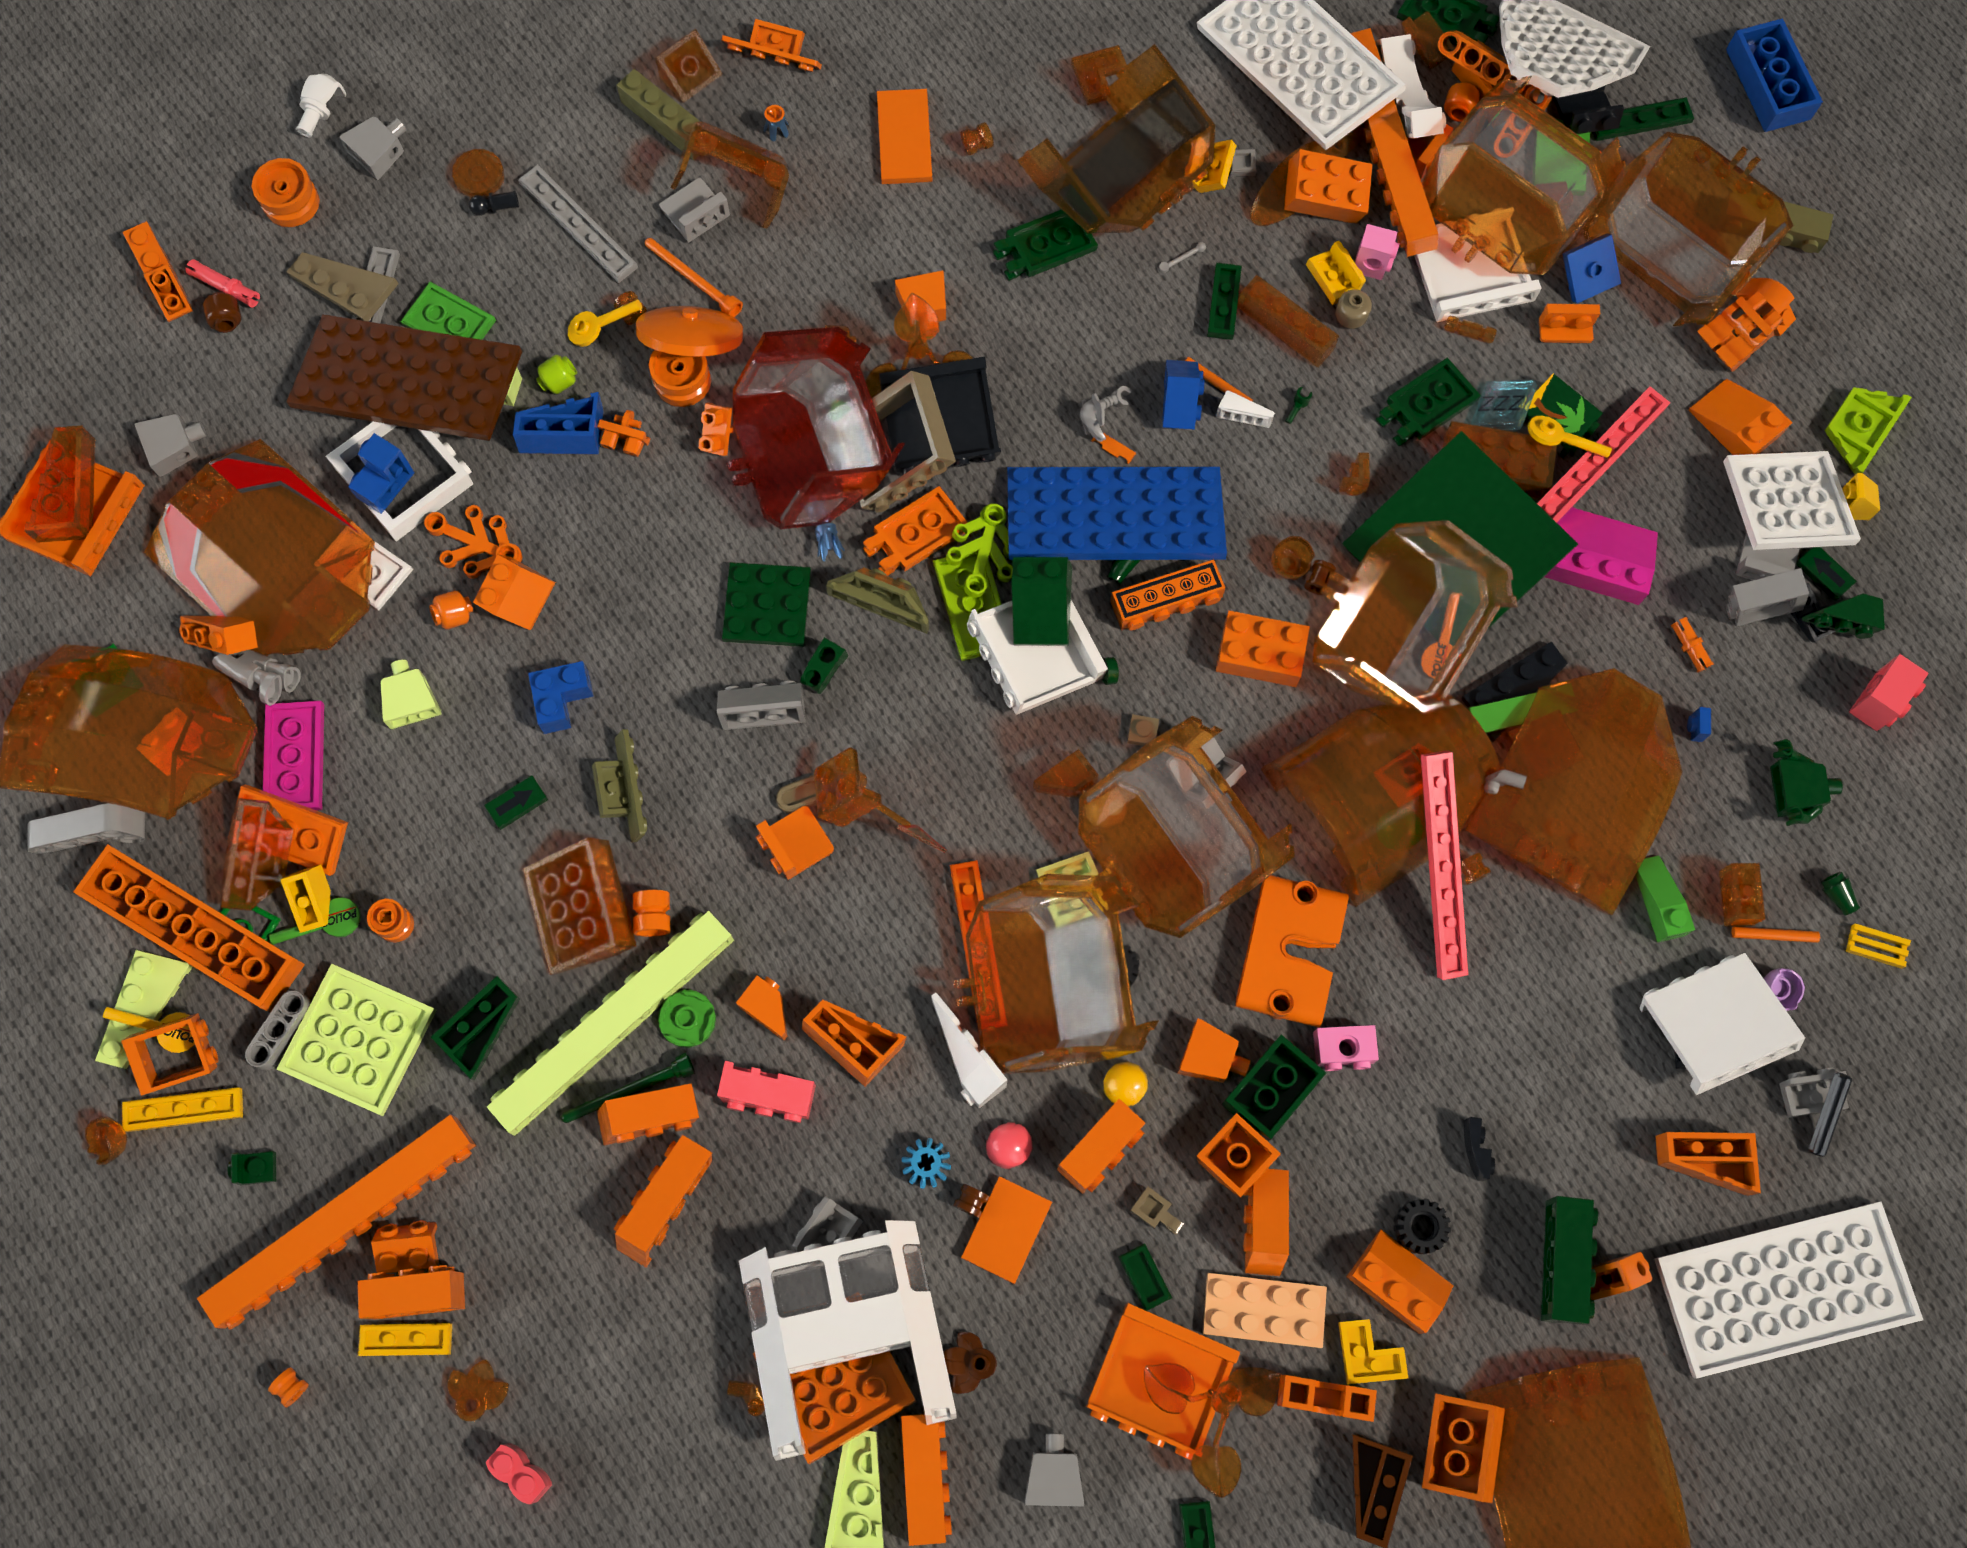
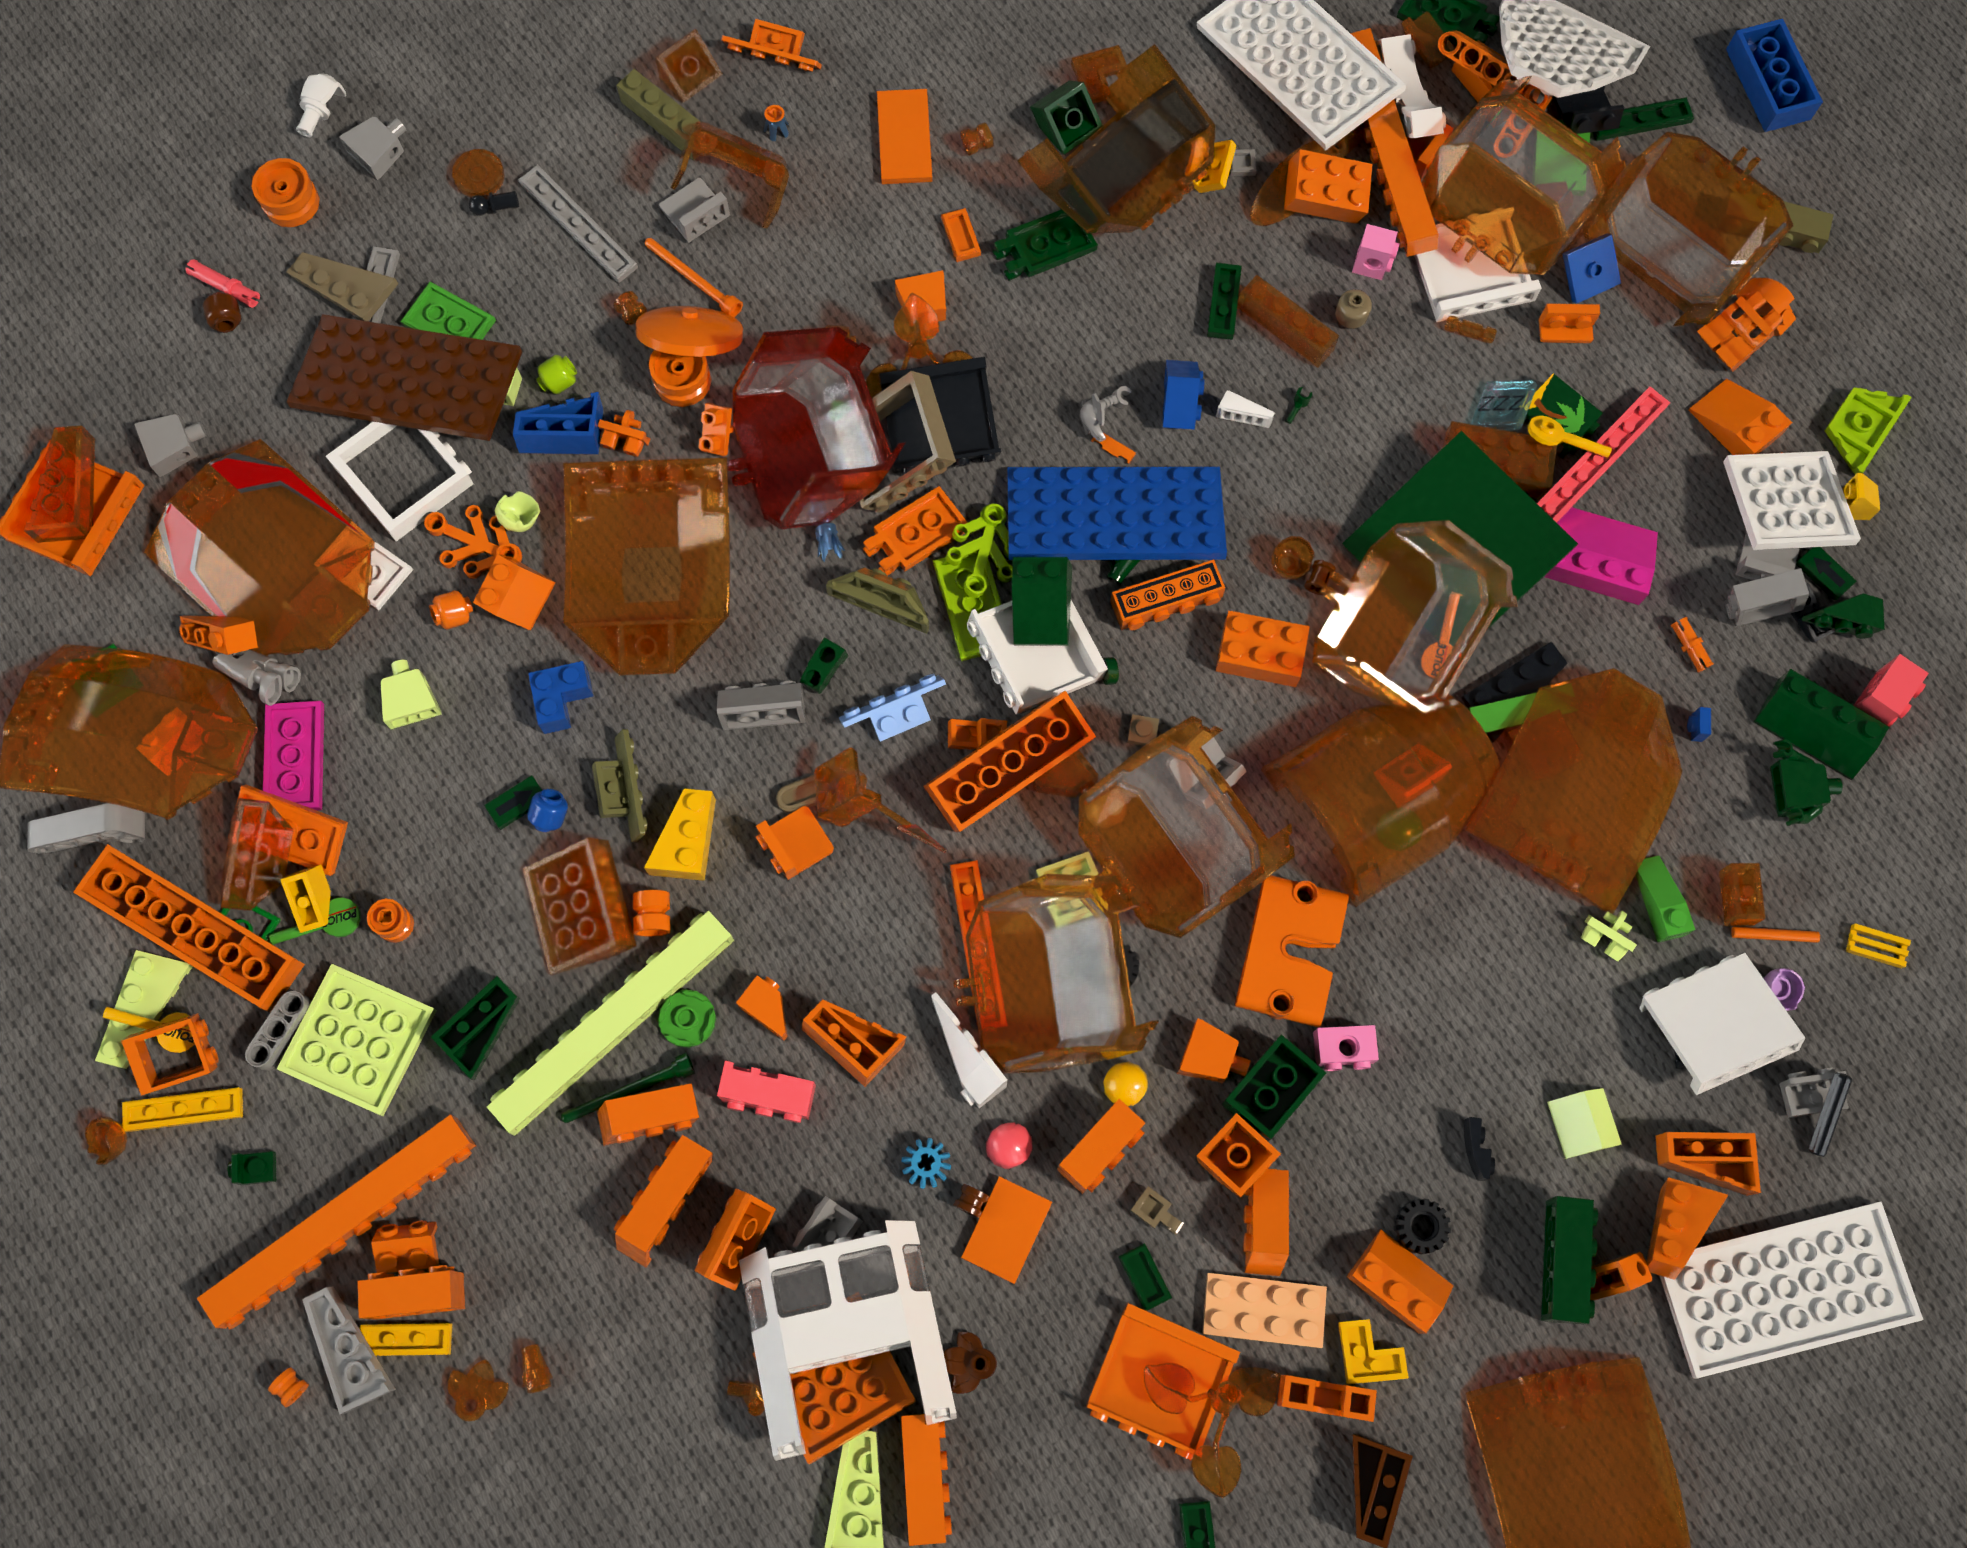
orange slope [123,221,193,322] -> none
blue brick [348,433,415,514] -> none
coral brick [486,1443,552,1504] -> none
yellow piece [568,299,642,347] -> none
dark green plate [722,562,811,647] -> none
light grey torso [1025,1434,1084,1506] -> none
light grey hinge [1159,242,1206,273] -> none
orange bar [1185,357,1253,402] -> none
yellow bracket [1306,240,1366,305] -> none
clear orange bracket [1339,453,1370,496] -> none
dark green tile [1376,357,1481,447] -> none
coral plate [1421,750,1468,980] -> none
orange brick [1422,1393,1505,1503] -> none
orange head [1444,82,1480,122] -> none
clear orange wheel [1460,852,1492,886] -> none
light grey arm [1484,769,1527,794] -> none
dark green cone [1821,872,1860,916] -> none
none -> light grey wing [302,1286,396,1415]
none -> yellowish green hair [495,491,540,532]
none -> clear orange cone [521,1344,553,1393]
none -> blue head [527,789,568,832]
none -> clear orange windscreen [563,458,730,676]
none -> yellow wedge [644,789,716,881]
none -> orange slope [694,1189,776,1291]
none -> light blue bracket [839,674,946,742]
none -> orange brick [923,691,1096,832]
none -> orange tile [941,208,981,262]
none -> orange slope [948,718,1007,749]
none -> dark green slope [1030,80,1104,155]
none -> yellowish green slope [1547,1088,1622,1159]
none -> yellowish green hips [1581,911,1637,961]
none -> orange wedge [1646,1177,1728,1280]
none -> dark green slope [1753,669,1889,780]

